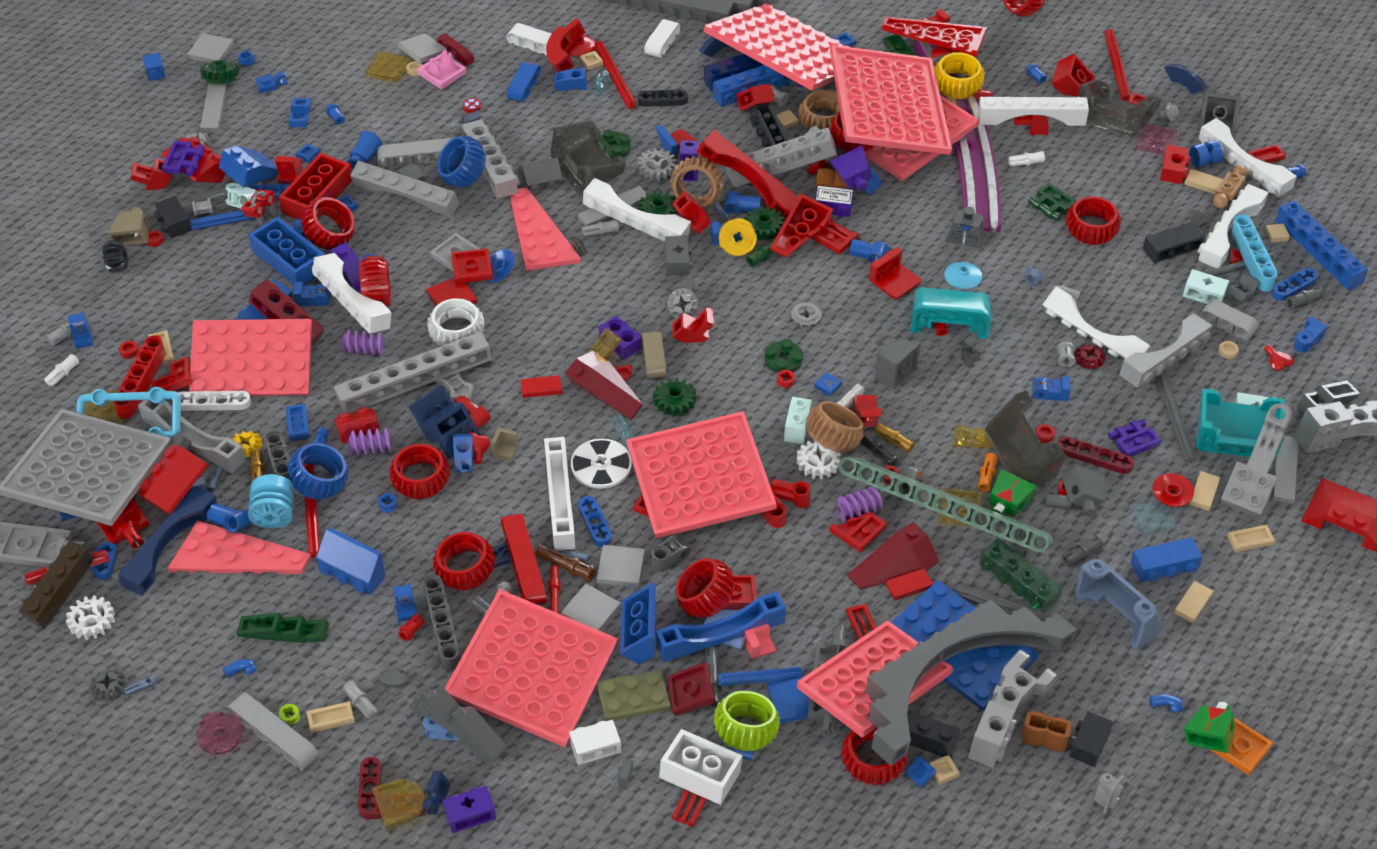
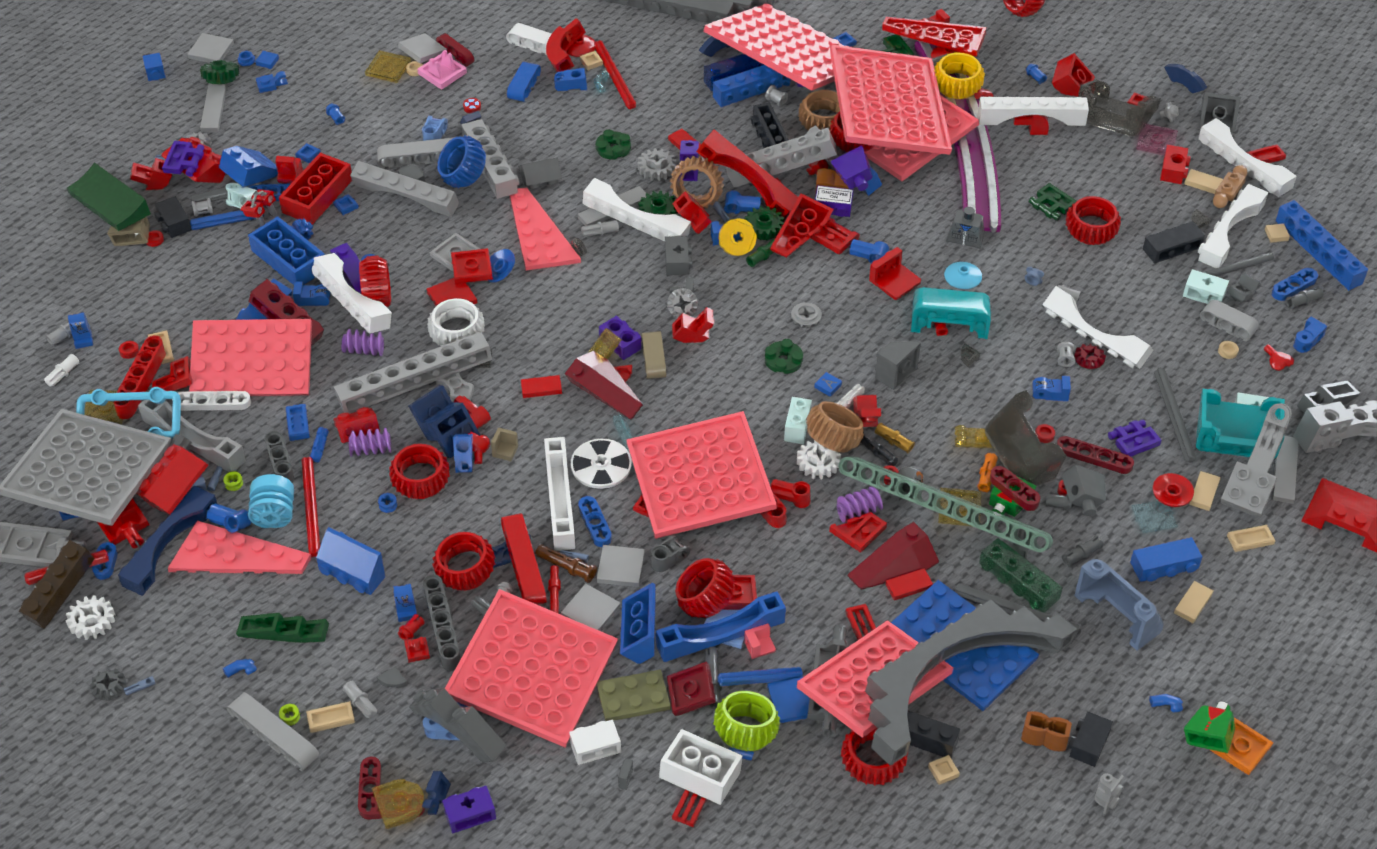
black gear [102,240,128,273] -> none
clear pink plate [196,711,243,756] -> none
yellow gear [232,430,262,458] -> none
pearl gold pin [249,449,265,483] -> none
blue gear [287,443,349,500] -> none
blue slope [289,98,311,127] -> none
red gear [301,198,355,250] -> none
blue plant [347,131,383,169] -> none
clear smoke windscreen [551,120,626,196] -> none
black beam [638,89,688,107] -> none
white beam [644,19,680,58] -> none
dark green gear [653,378,697,417] -> none
blue tile [656,125,678,158] -> none
red brick [736,84,774,111] -> none
tan tile [777,110,799,130] -> none
red bush [777,370,795,388] -> none
blue tile [904,755,937,788] -> none
light grey brick [968,650,1058,768] -> none
white axle [1008,151,1045,167] -> none
red axle [1104,29,1131,101] -> none
light grey arch [1119,313,1212,388] -> none
blue wheel [1189,140,1223,168] -> none
red tile [1229,249,1244,264] -> none
medium azure beam [1231,214,1277,291] -> none
blue pin [1286,165,1306,179] -> none
none -> dark green arch [67,162,151,231]
none -> lime bush [223,472,243,491]
none -> blue tile [255,51,279,69]
none -> red tile [404,637,430,663]
none -> medium blue piece [422,116,448,141]
none -> dark red beam [989,466,1040,511]

